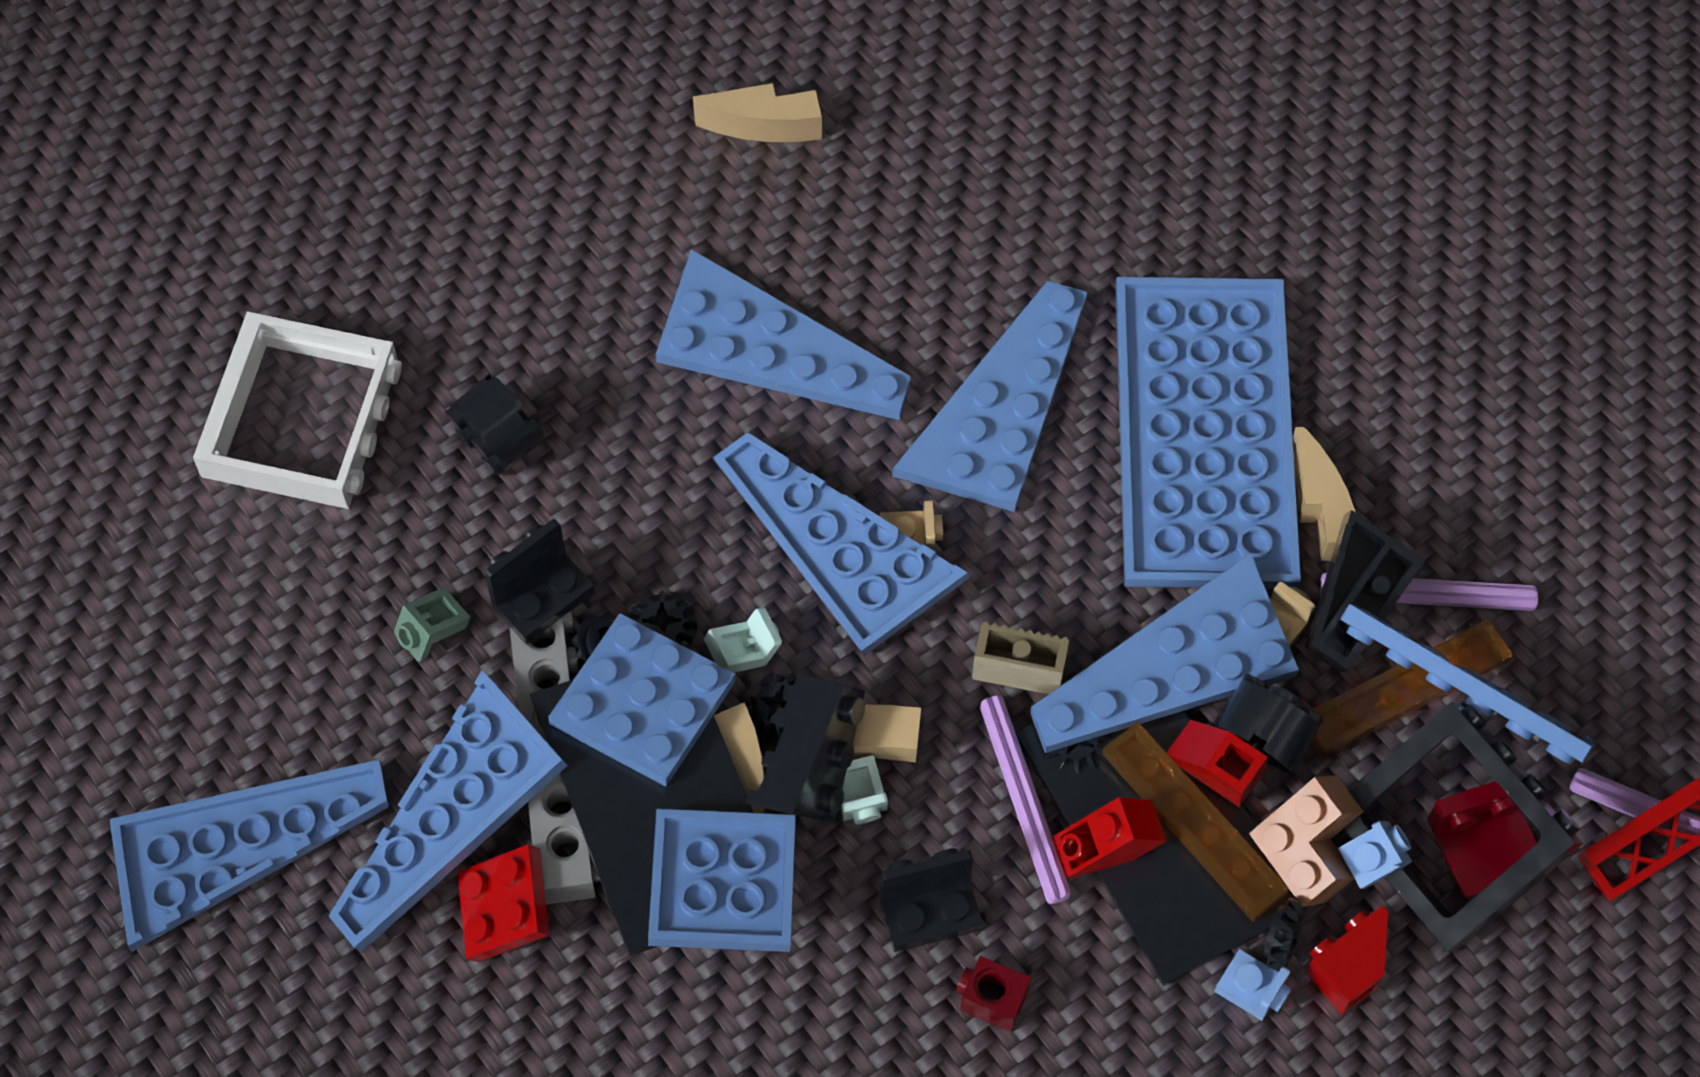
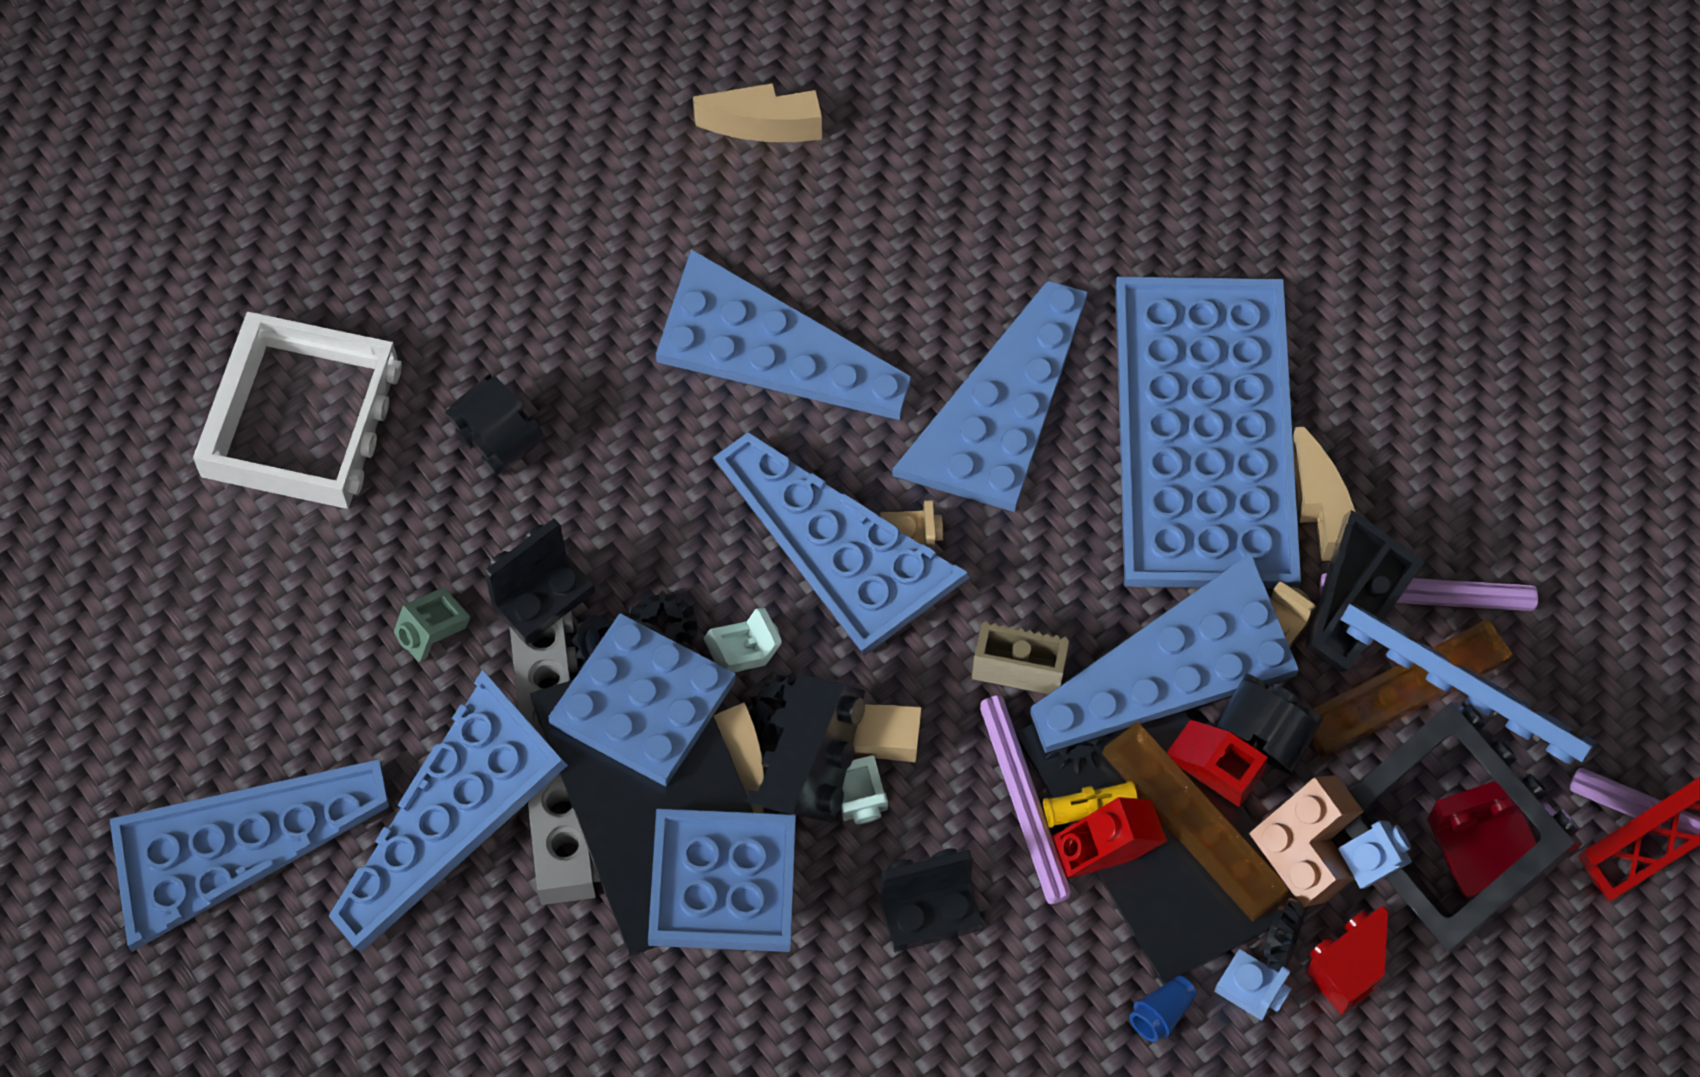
red plate [457,844,549,962] -> none
dark red brick [956,956,1032,1032] -> none
none -> yellow pin [1043,781,1138,828]
none -> blue cone [1129,976,1197,1042]

